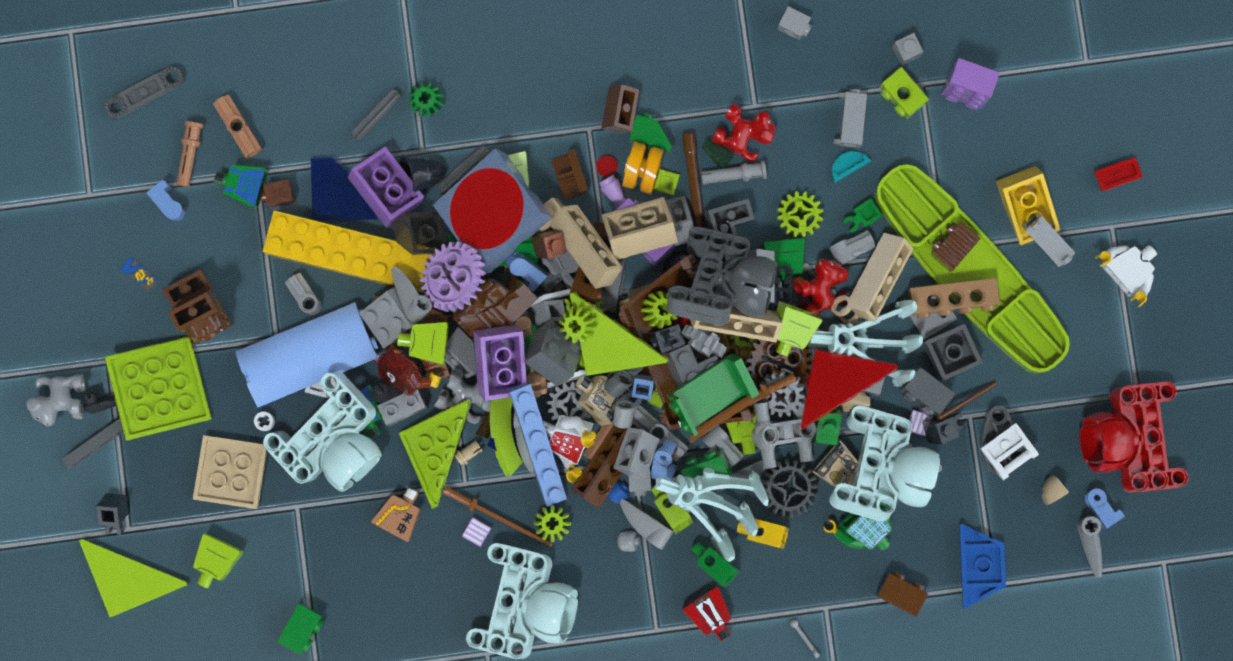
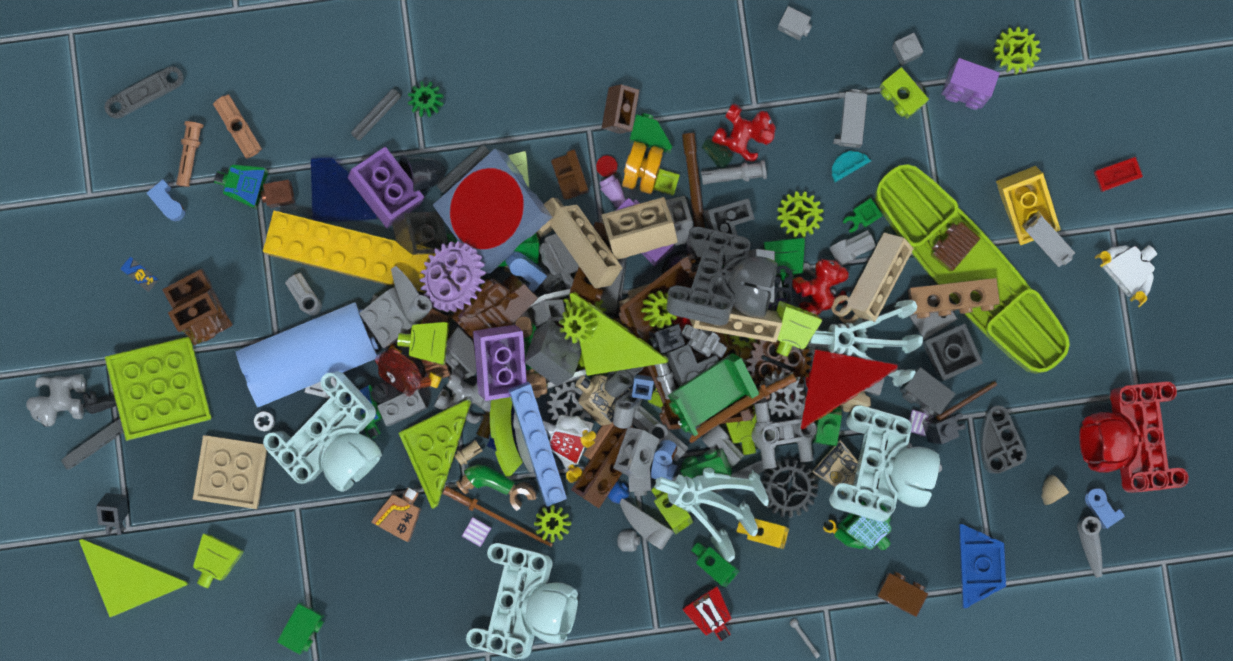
copper brick [531,230,567,259] -> none
white plate [980,423,1039,481] -> none
none -> piece [456,464,537,511]
none -> light grey pin [655,353,676,399]
none -> lime gear [993,27,1041,74]

